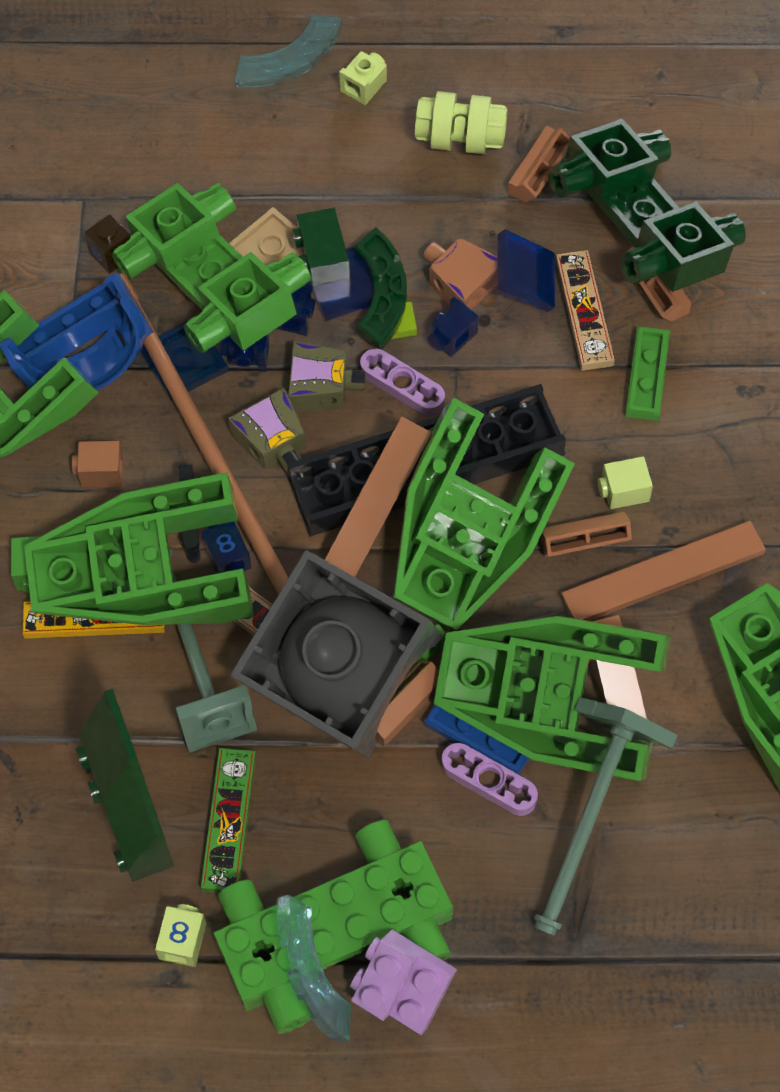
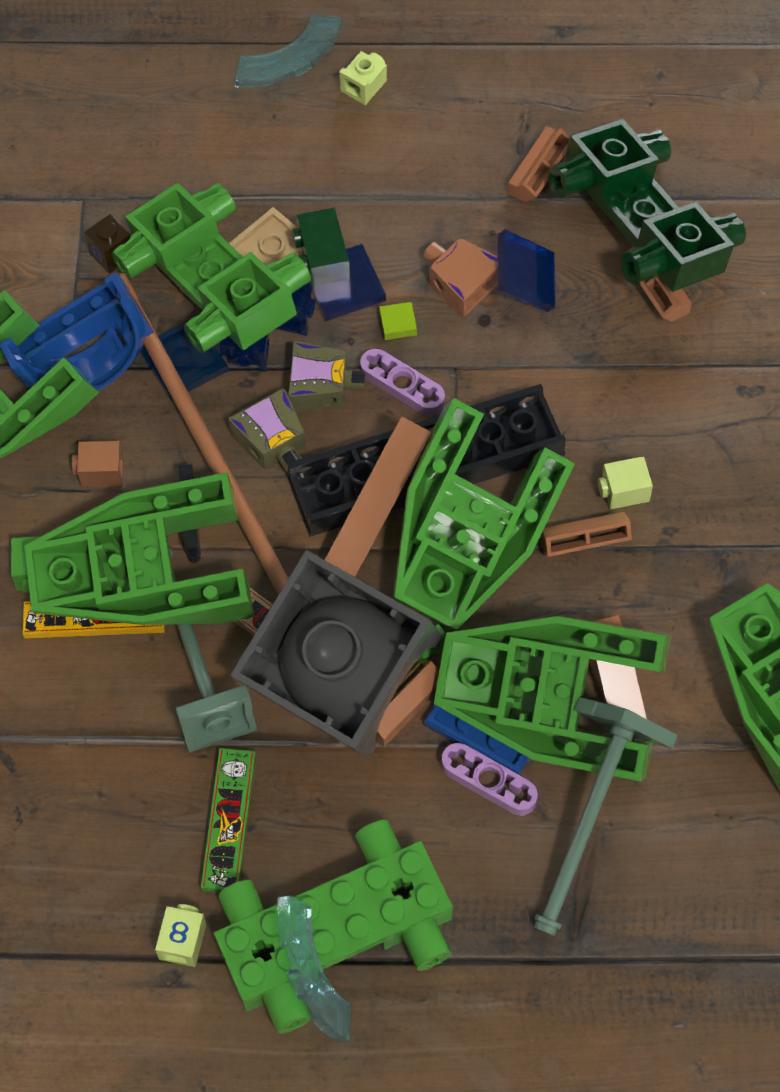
dark green wedge [76,688,174,882] -> none
clear blue brick [201,521,252,574] -> none
lavender plate [350,929,457,1035] -> none
dark green tile [354,227,407,350] -> none
yellowish green piece [415,91,508,155] -> none
clear blue brick [427,296,479,357] -> none
tile [555,250,615,371] -> none
nougat tile [561,521,766,621] -> none
bright green tile [625,326,670,421] -> none

